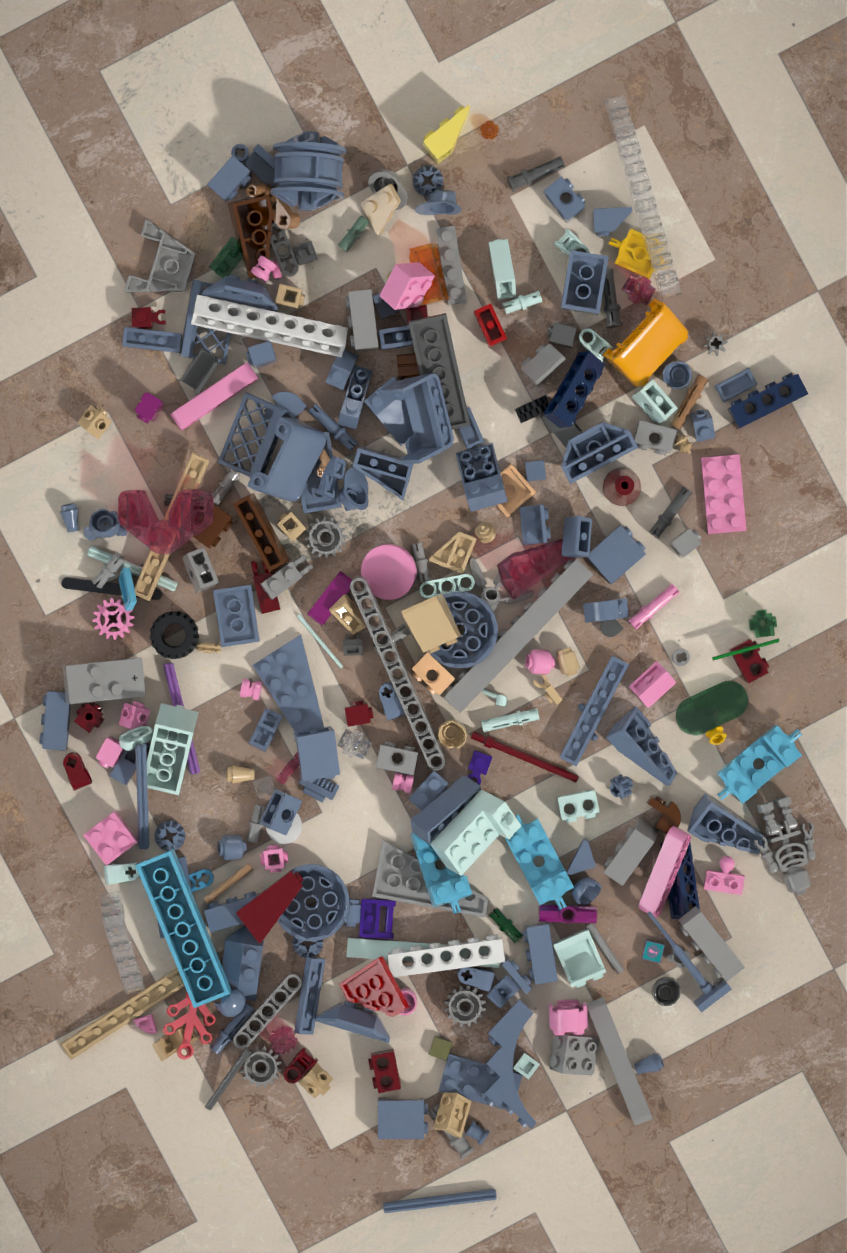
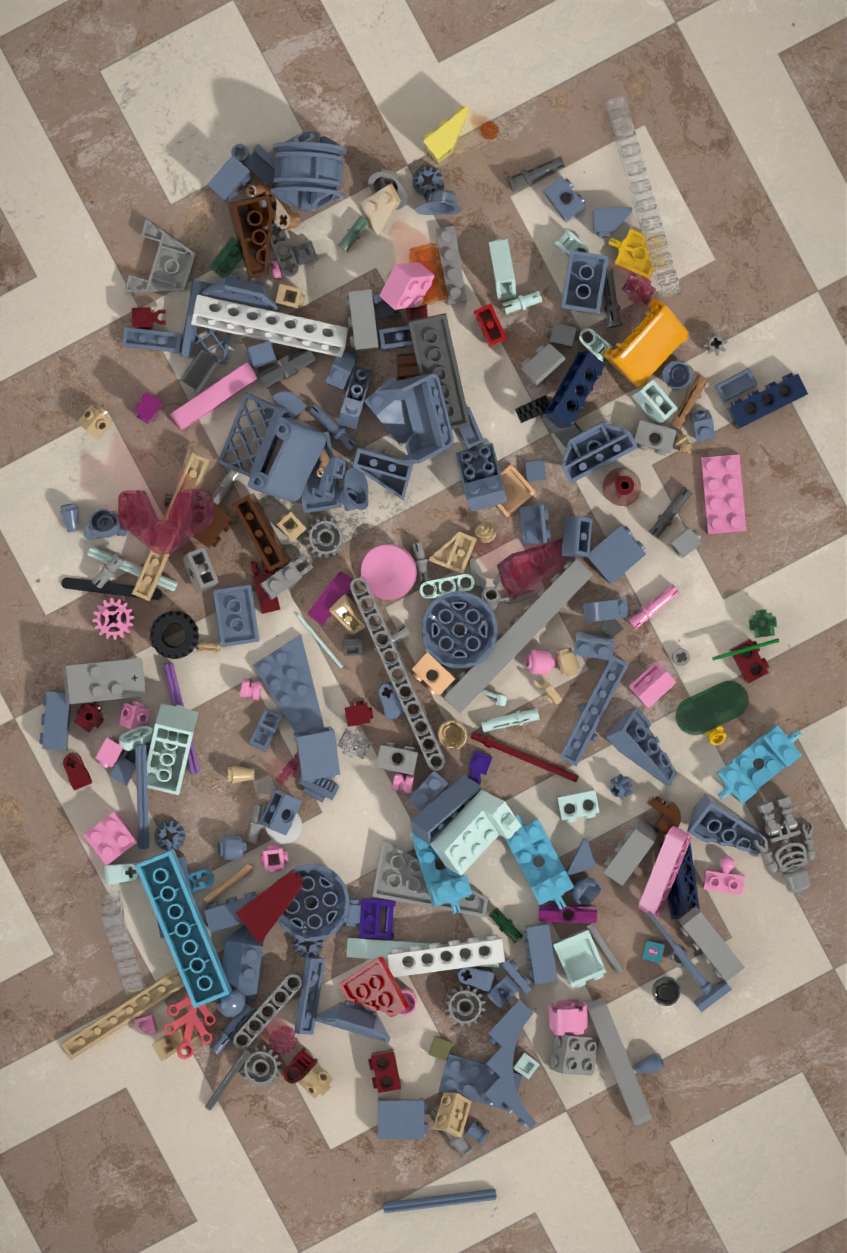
medium azure tile [118,567,137,611] -> none
bright pink wheel [250,255,277,282] -> none
tan slope [401,594,461,654] -> none
none -> dark grey piece [258,349,316,388]
none -> sand blue brick [574,631,615,661]

